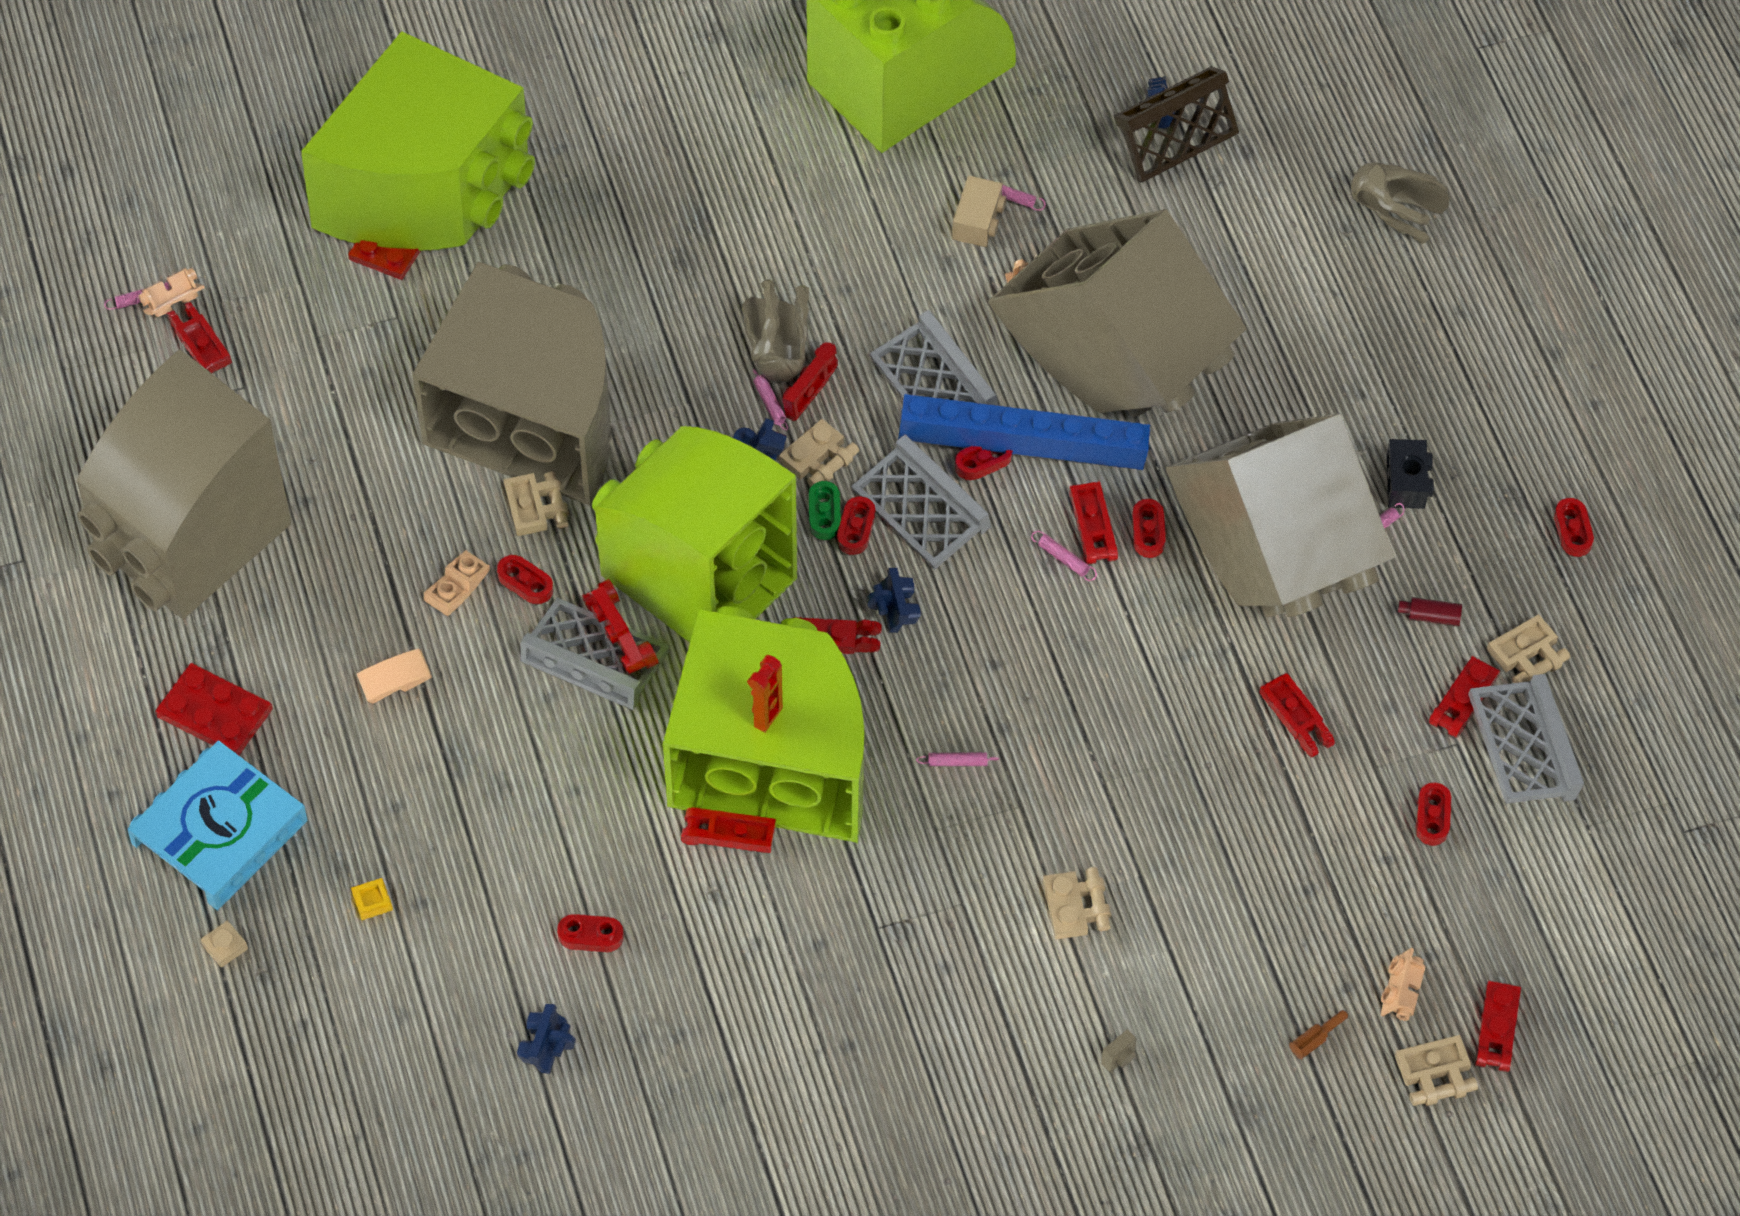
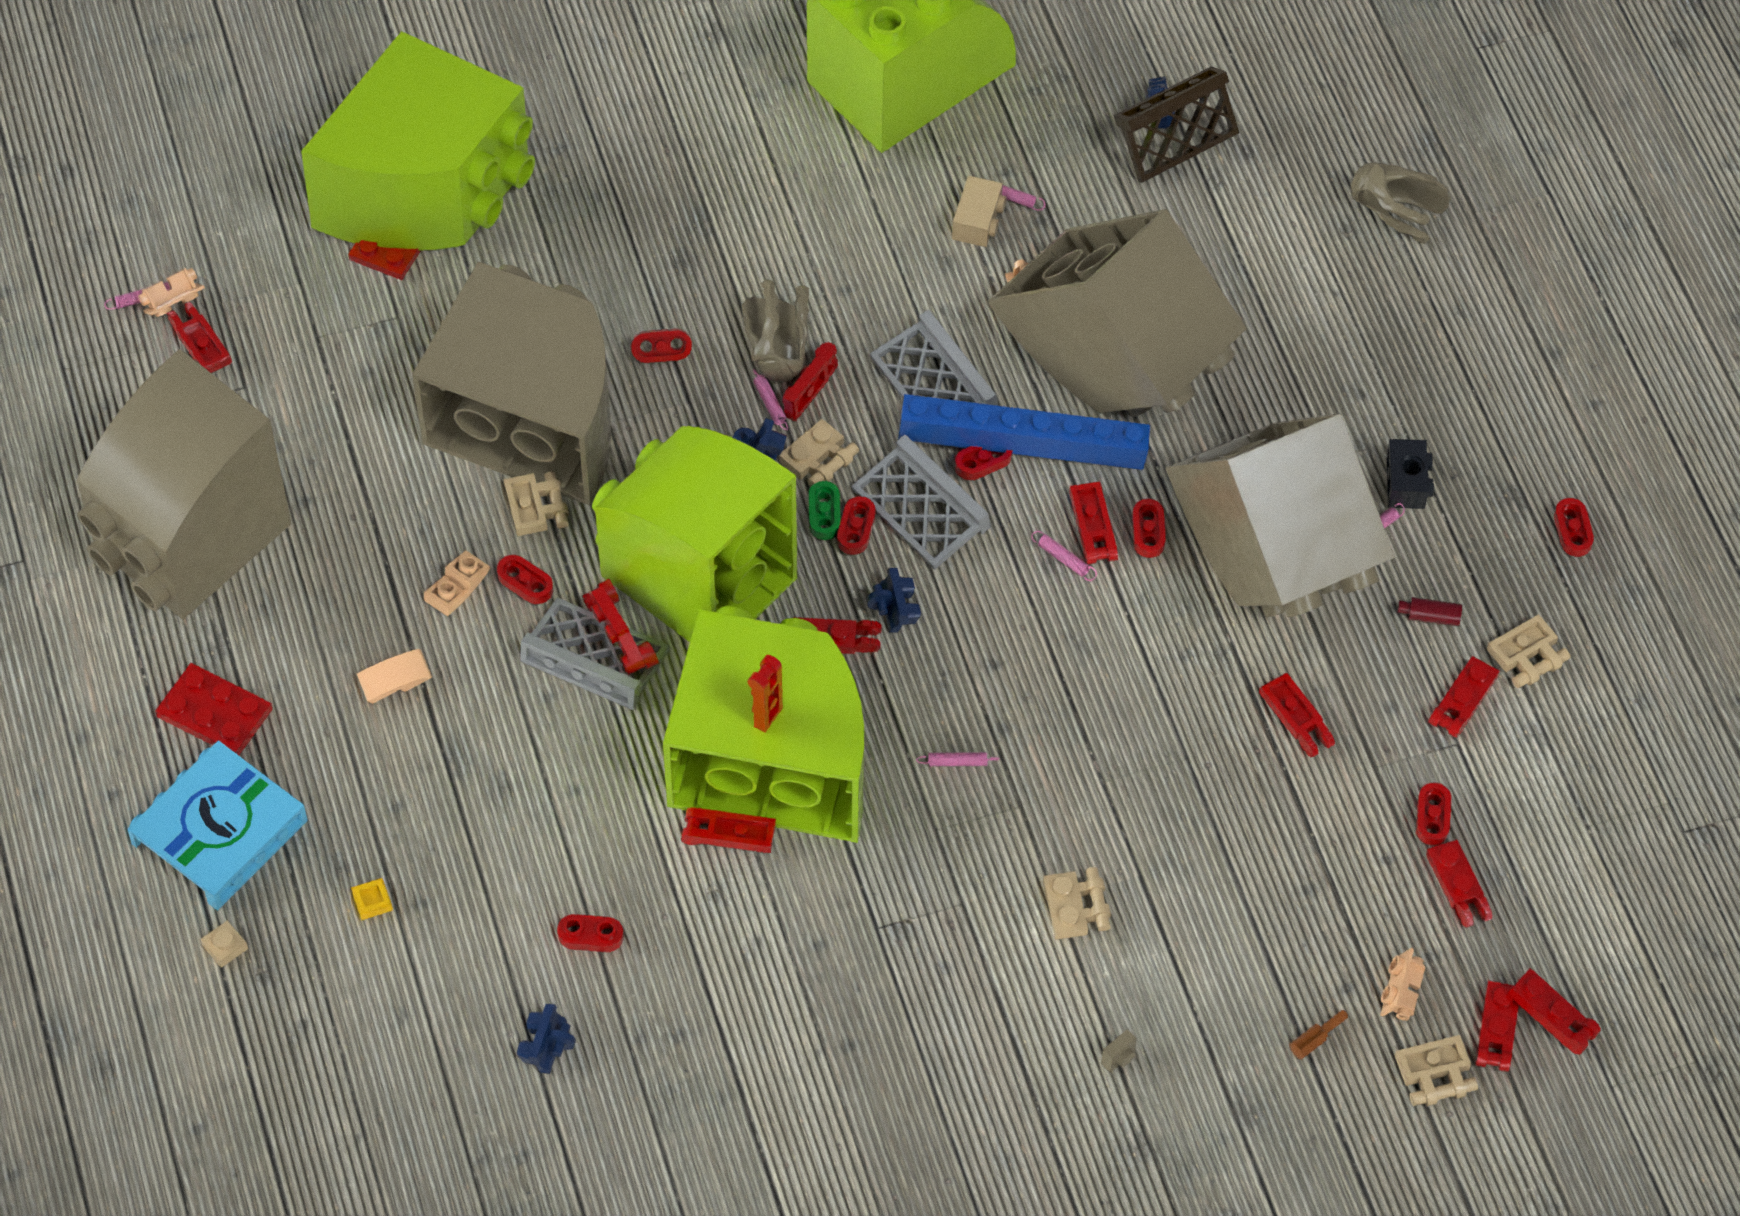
light grey fence [1468,674,1584,804] -> none
none -> red plate [631,328,692,363]
none -> red hinge [1426,839,1493,928]
none -> red plate [1507,968,1601,1055]

